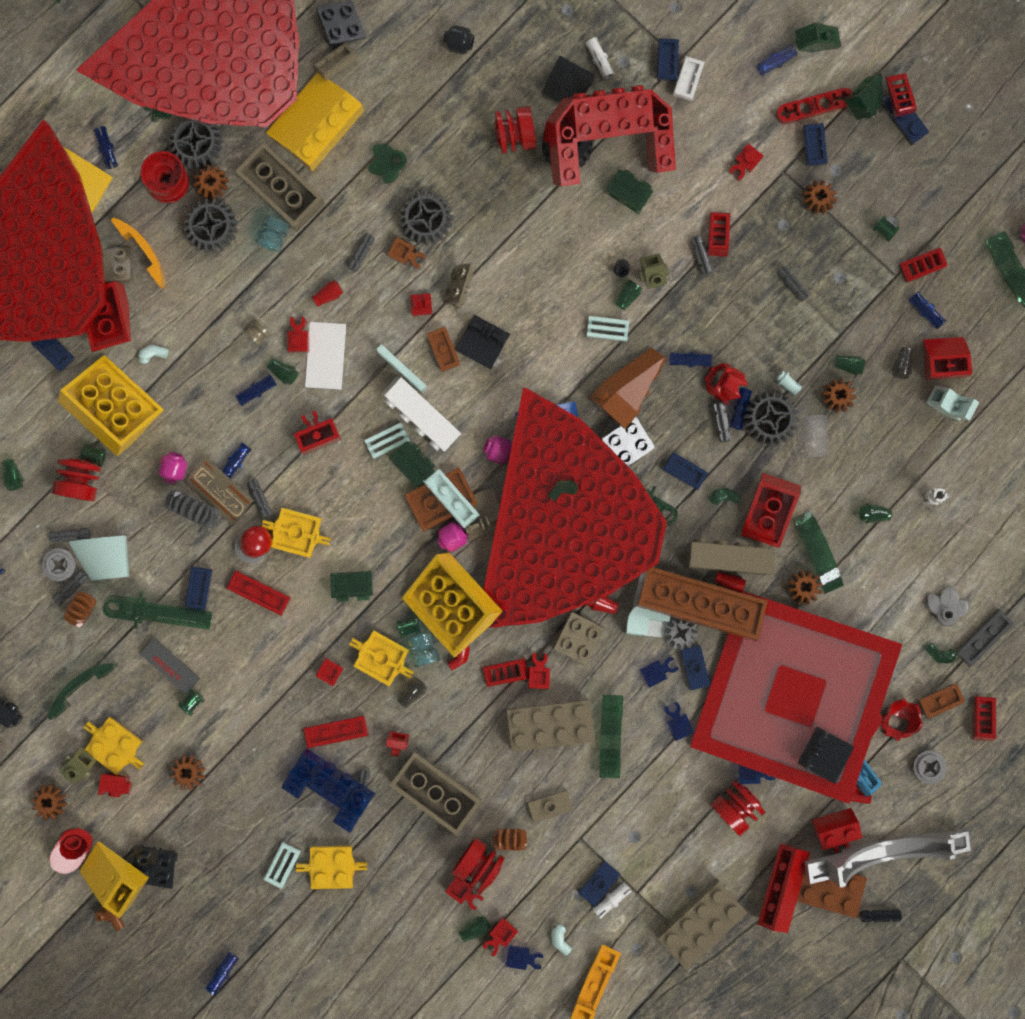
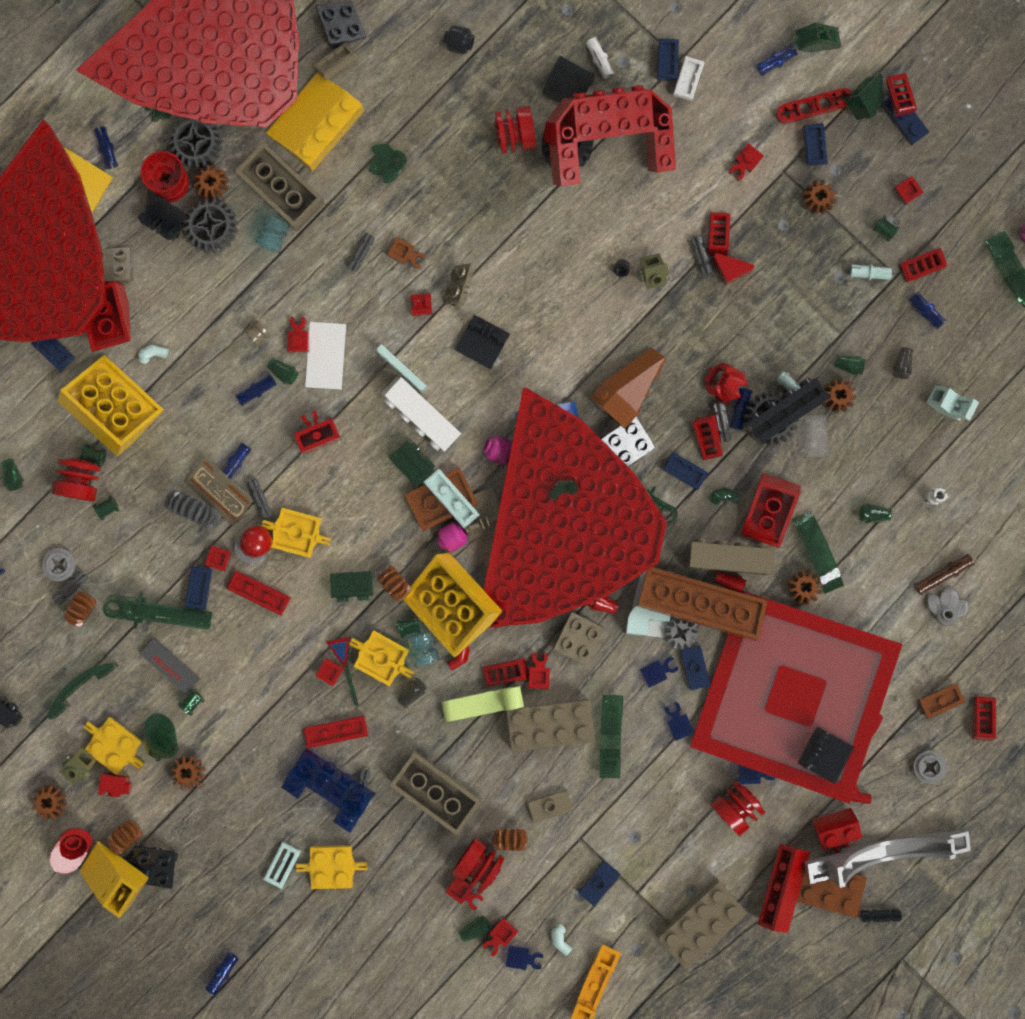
dark grey axle [49,528,90,542] -> none
light aqua slope [69,535,129,581] -> none
dark orange arm [95,907,125,931] -> none
light orange slope [111,218,165,289] -> none
dark pink head [158,452,188,484] -> none
red cone [312,280,343,307] -> none
light aqua tile [364,423,410,459] -> none
red tile [386,731,410,757] -> none
dark grey gear [398,190,453,246] -> none
dark orange plate [427,326,461,372] -> none
light aqua tile [586,316,629,342] -> none
white pin [592,881,632,919] -> none
clear green brick [605,169,654,215] -> none
clear green cone [615,279,643,311] -> none
clear blue pin [670,351,712,368] -> none
dark grey axle [777,266,810,302] -> none
dark azure tile [857,759,882,797] -> none
red helmet [881,698,923,741] -> none
red slope [922,337,972,380] -> none
clear green arm [925,643,957,664] -> none
dark grey tile [955,609,1014,667] -> none
none -> clear green bush [93,495,120,520]
none -> dark orange gear [106,820,143,854]
none -> black hinge [138,191,184,241]
none -> clear green piece [144,713,178,762]
none -> red plate [205,545,232,572]
none -> piece [326,636,358,706]
none -> dark orange gear [378,566,411,601]
none -> yellowish green beam [441,685,524,722]
none -> red slope [692,414,723,460]
none -> red slope [712,253,754,286]
none -> black brick [745,377,831,446]
none -> light aqua axle [850,264,892,280]
none -> red plate [894,176,924,205]
none -> reddish brown pin [914,554,975,595]

